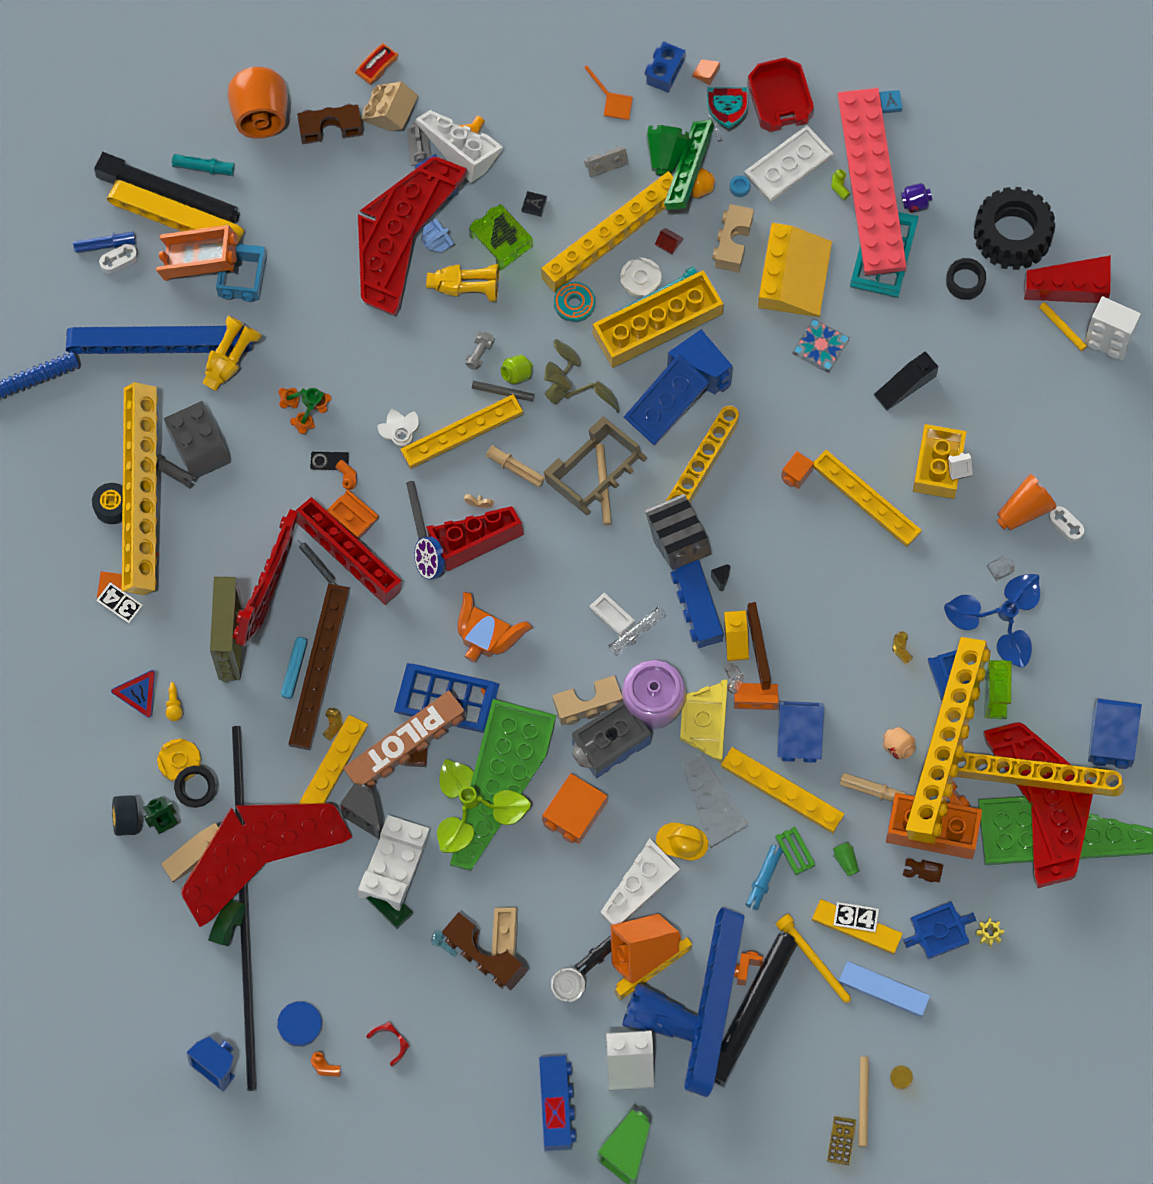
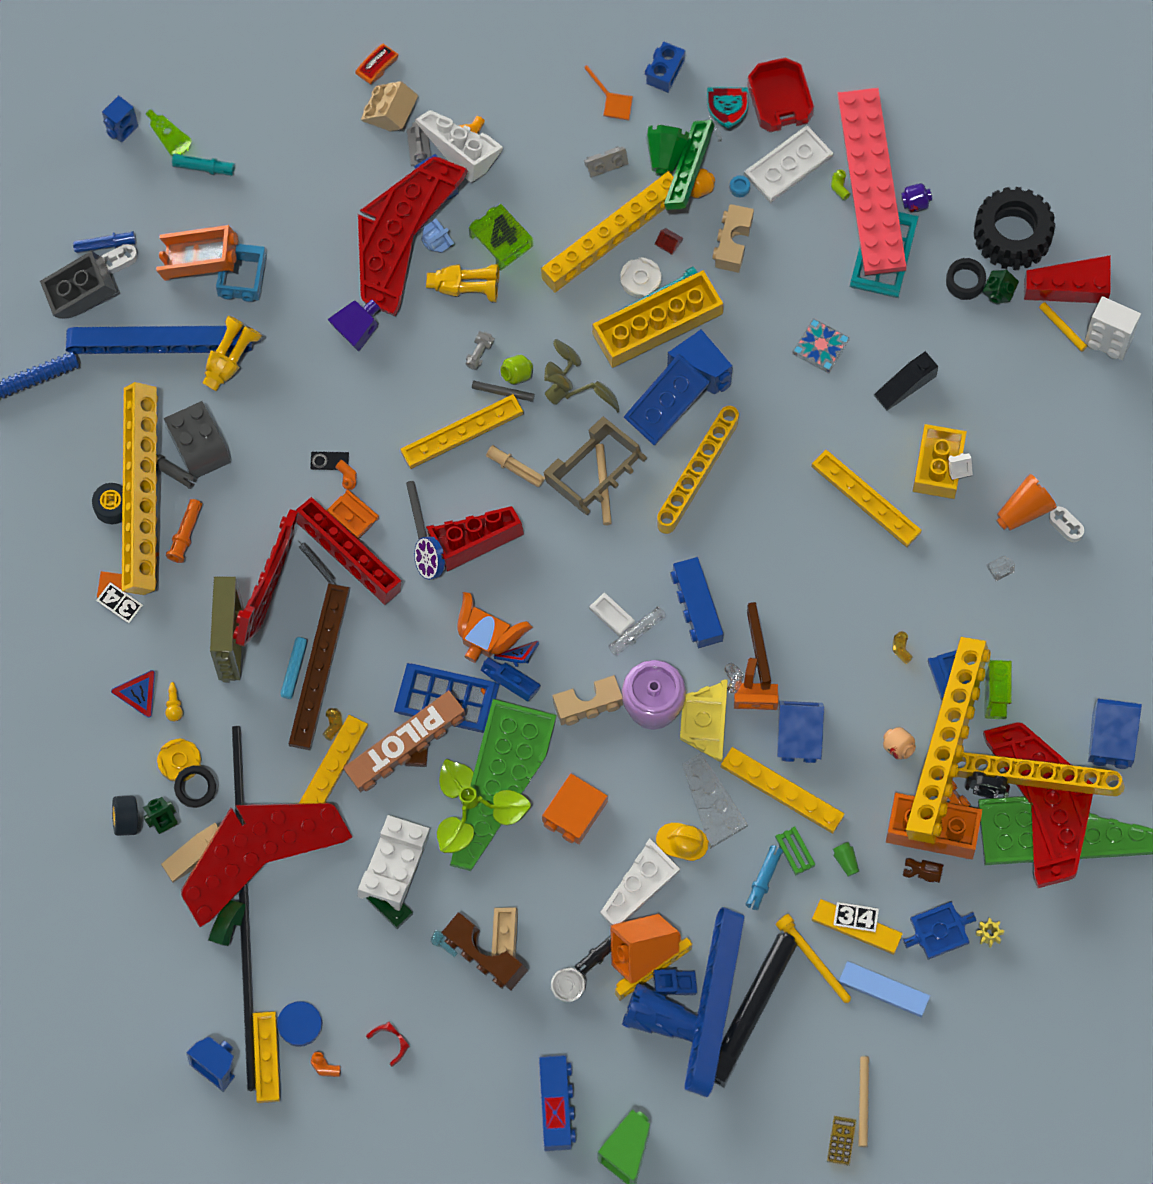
black brick [94,151,240,224] -> none
yellow beam [107,180,245,247] -> none
orange piece [227,67,288,138] -> none
orange plant [278,388,331,434] -> none
reddish brown arch [297,104,363,144] -> none
dark grey slope [340,783,381,839] -> none
white plate [377,409,419,447] -> none
tan piece [464,494,494,508] -> none
black tile [522,191,547,217] -> none
teal tile [554,282,595,322] -> none
dark grey piece [572,701,651,779] -> none
white slope [606,1031,654,1091] -> none
flat silver slope [645,494,712,570] -> none
slope [692,59,720,85] -> none
black slope [711,564,731,592] -> none
yellow slope [723,610,749,661] -> none
orange bracket [734,951,763,986] -> none
yellow slope [758,223,832,317] -> none
orange brick [781,451,814,489] -> none
tan axle [840,773,906,802] -> none
dark azure tile [879,90,902,113] -> none
clear yellow tile [890,1066,913,1090] -> none
blue plant [944,574,1040,668] -> none
none -> dark grey brick [40,251,117,319]
none -> blue brick [102,95,138,143]
none -> clear neon green piece [146,109,192,156]
none -> orange pin [166,499,203,563]
none -> yellow plate [253,1012,280,1103]
none -> dark purple torso [327,299,380,352]
none -> blue hinge [481,657,540,702]
none -> blue piece [494,641,539,667]
none -> blue slope [653,969,697,995]
none -> dark orange tile [744,658,757,689]
none -> black plate [965,771,1010,798]
none -> dark green brick [983,270,1019,304]

